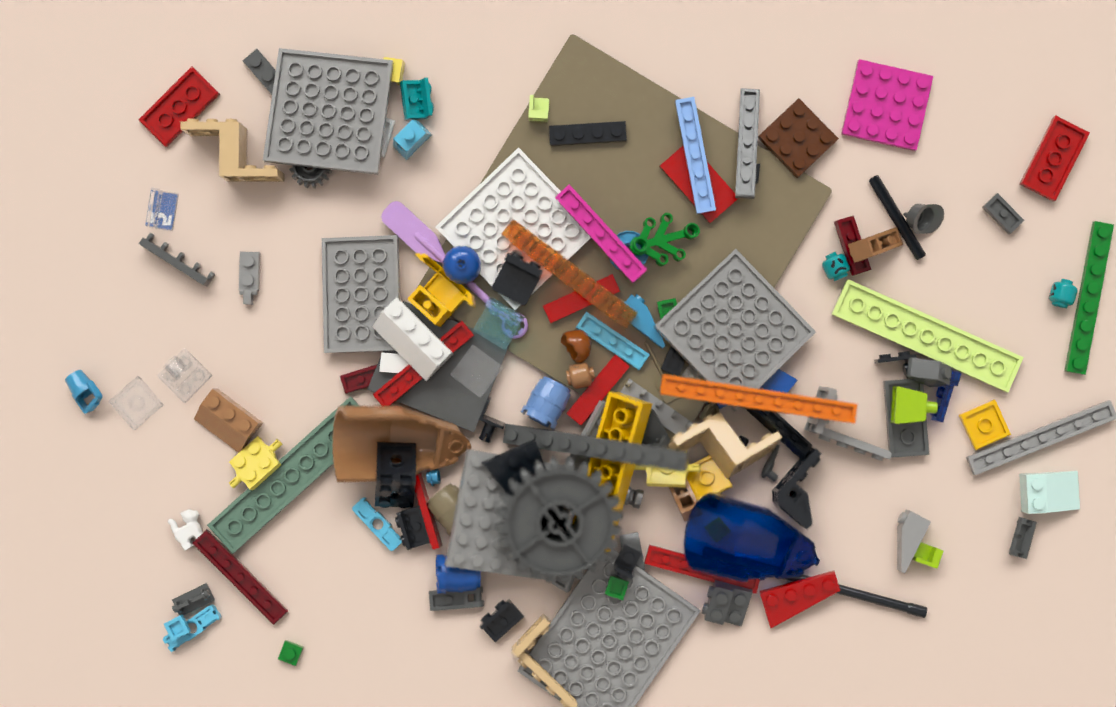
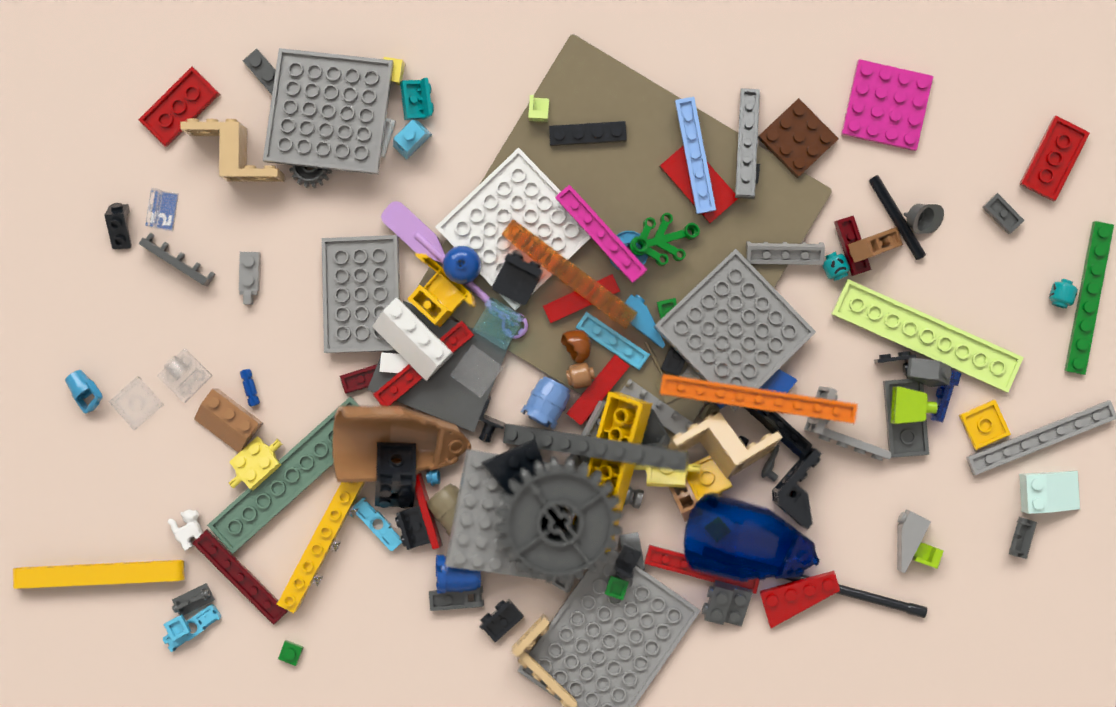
none -> yellow beam [13,560,185,589]
none -> black bracket [104,203,132,249]
none -> blue axle [240,369,260,407]
none -> yellow piece [277,482,365,613]
none -> light grey hinge [746,241,825,265]

